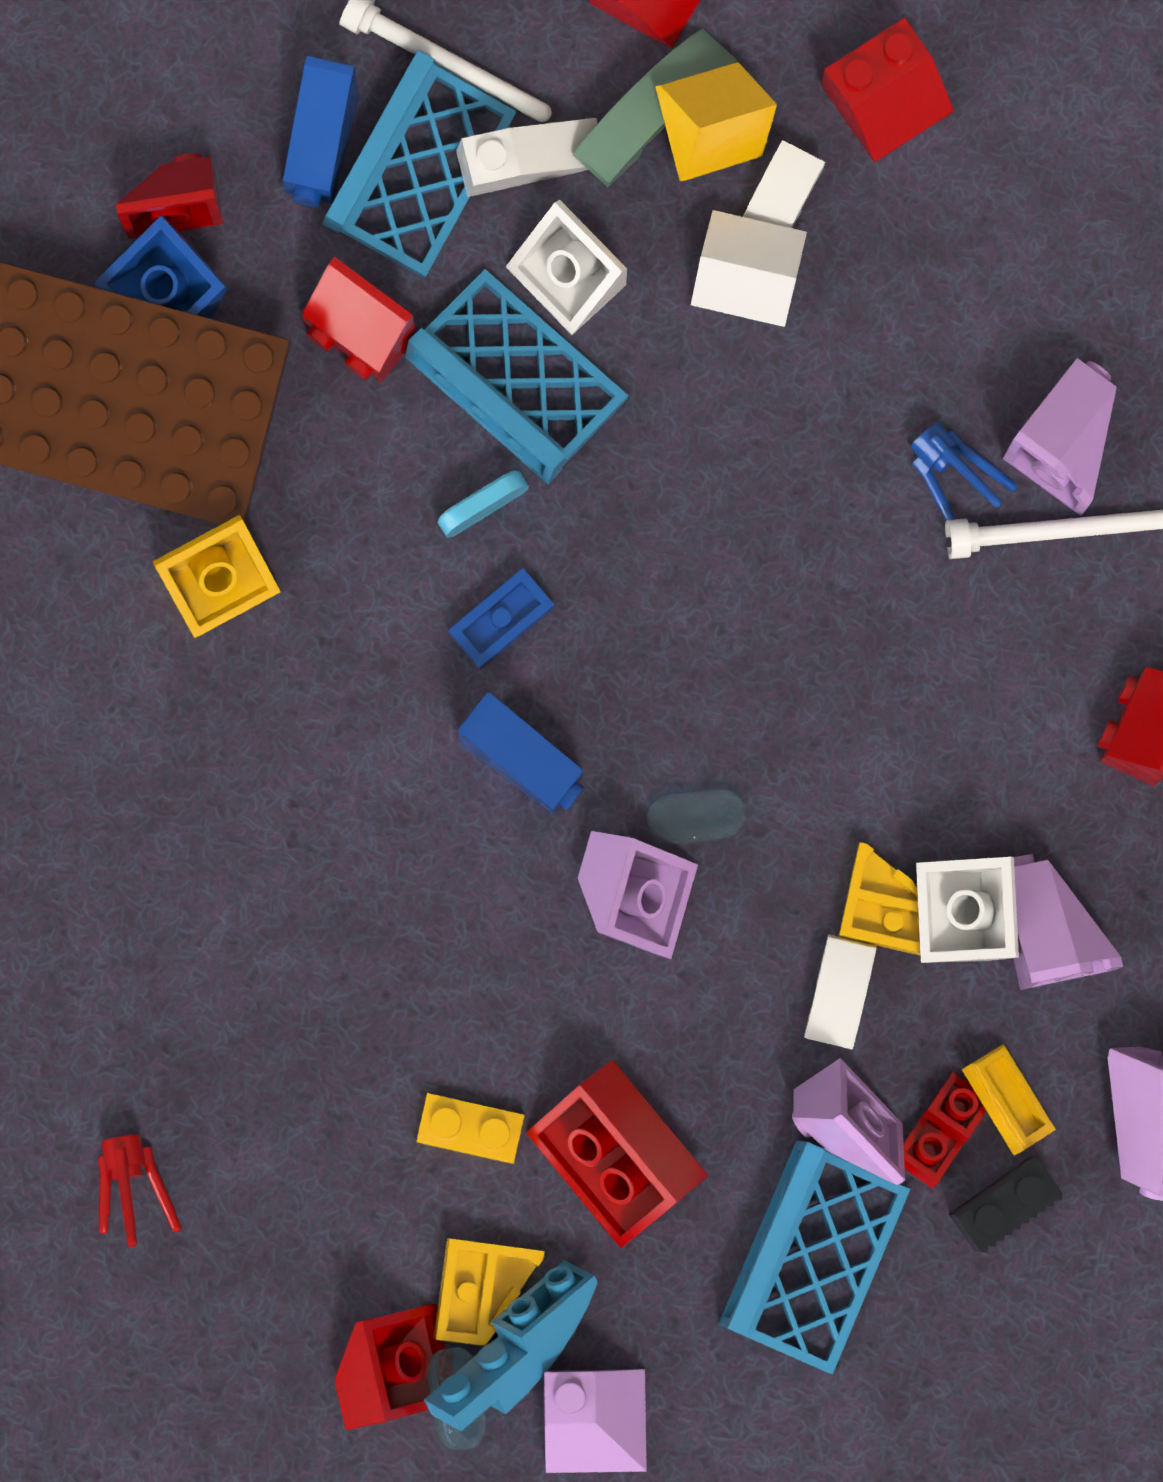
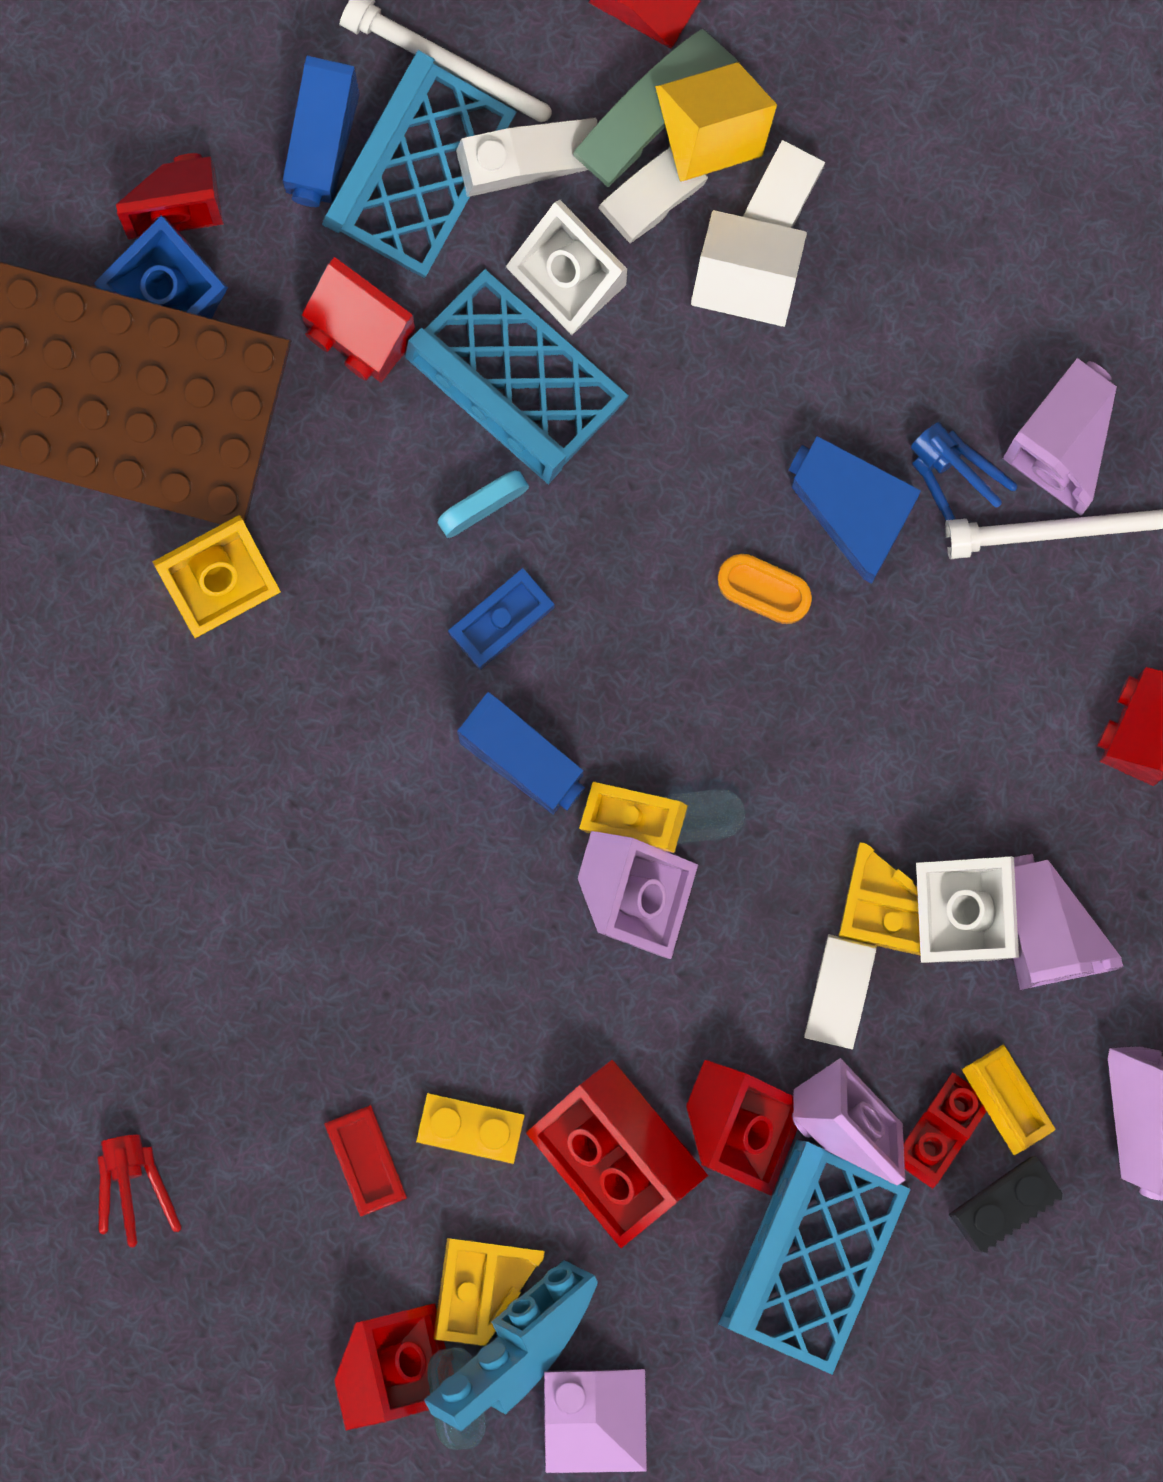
red slope [821,18,954,163] -> none
none -> red tile [324,1105,407,1217]
none -> yellow plate [579,782,688,853]
none -> white slope [599,147,708,243]
none -> red slope [686,1060,798,1196]
none -> light orange tile [718,554,812,624]
none -> blue slope [789,436,921,584]

